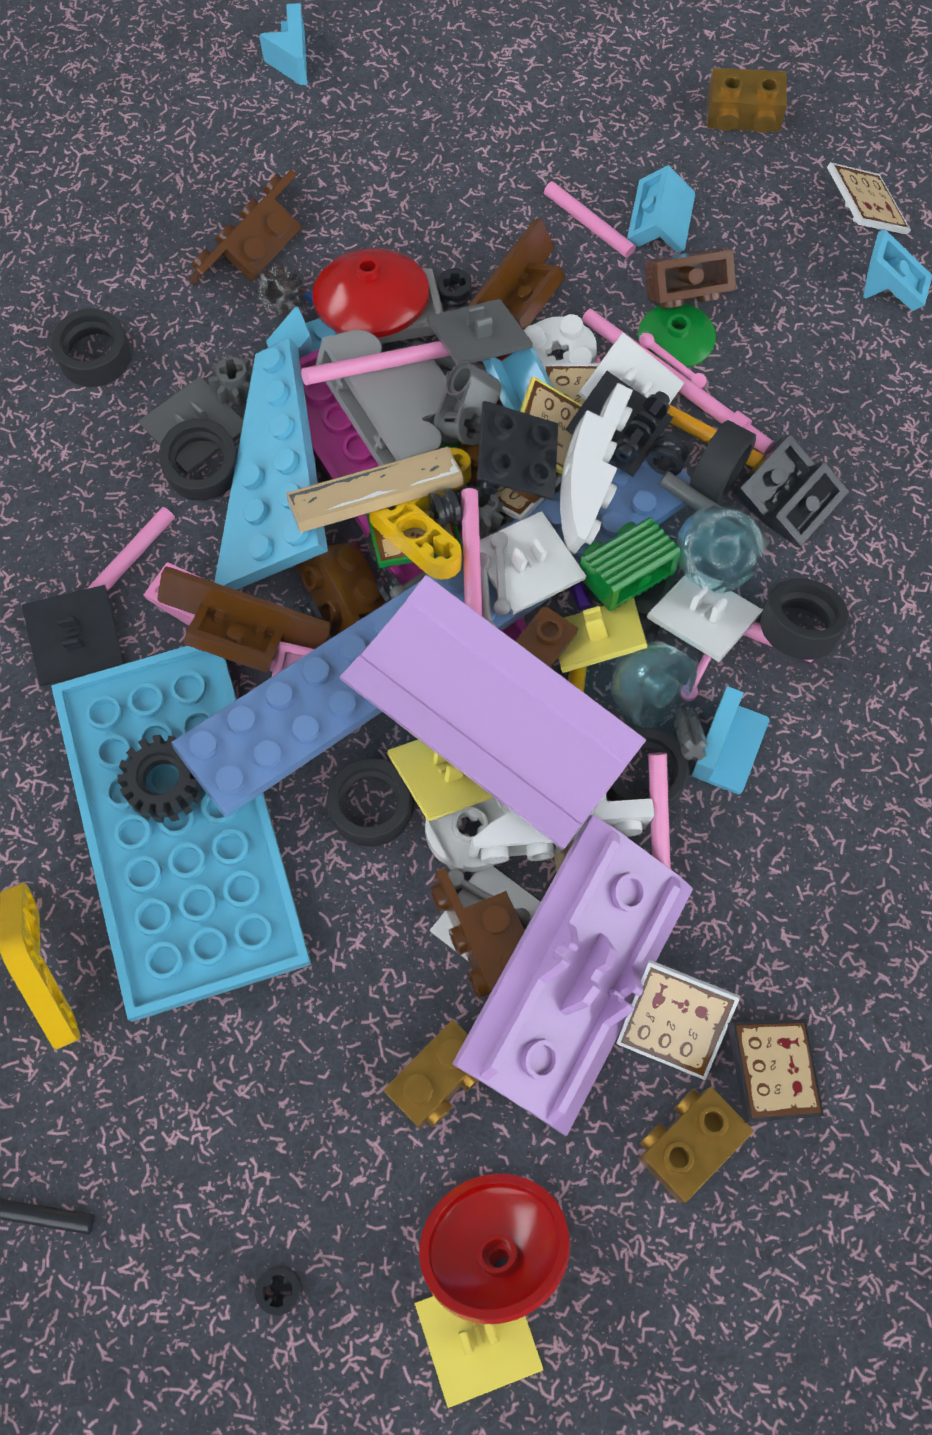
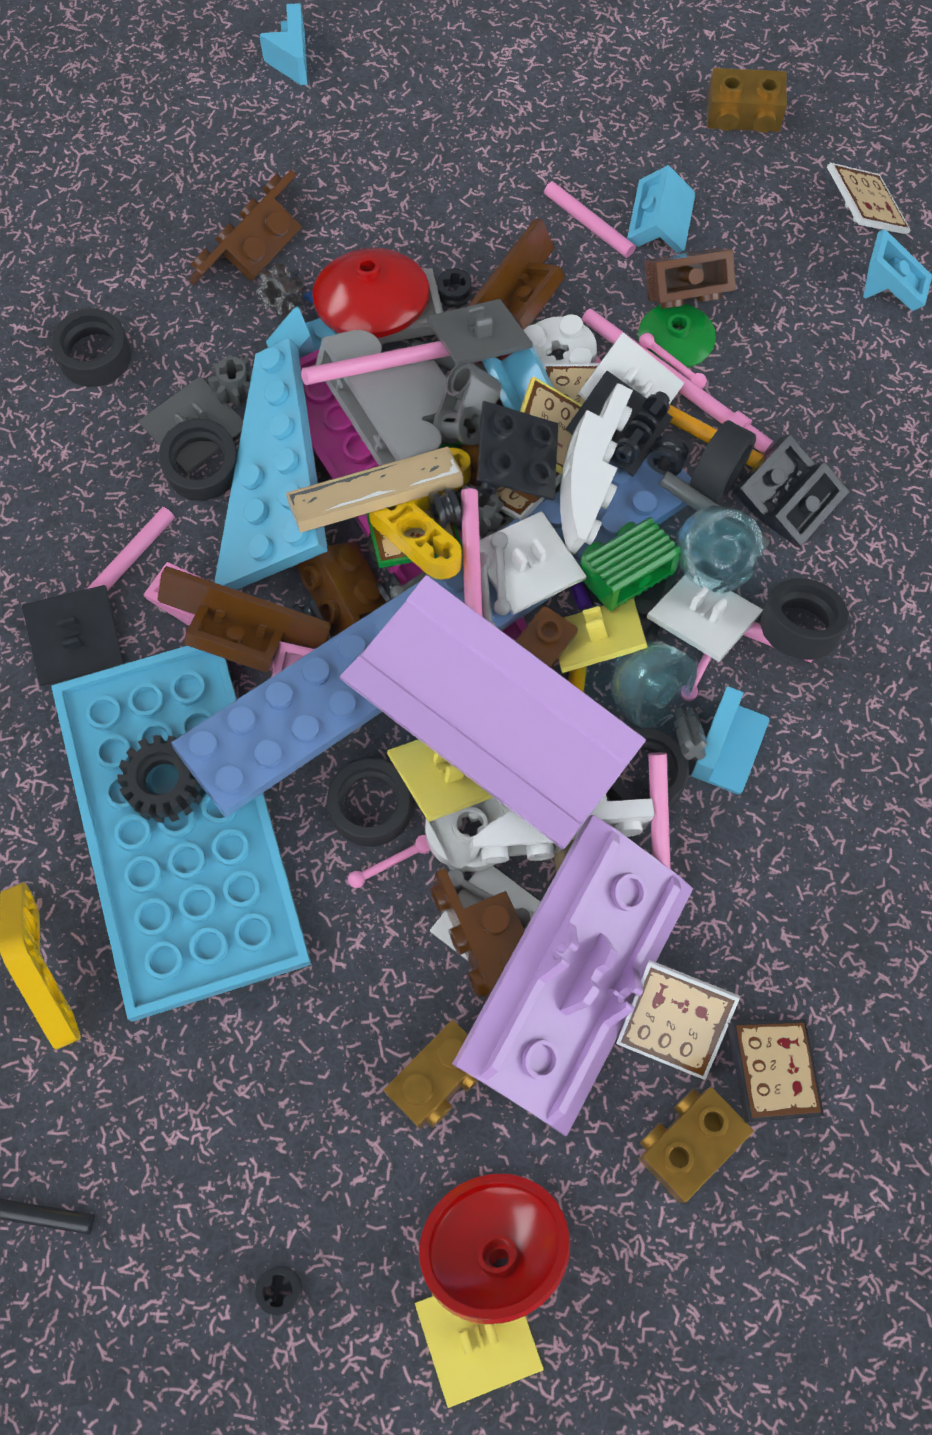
none -> bright pink hinge [348,835,431,888]

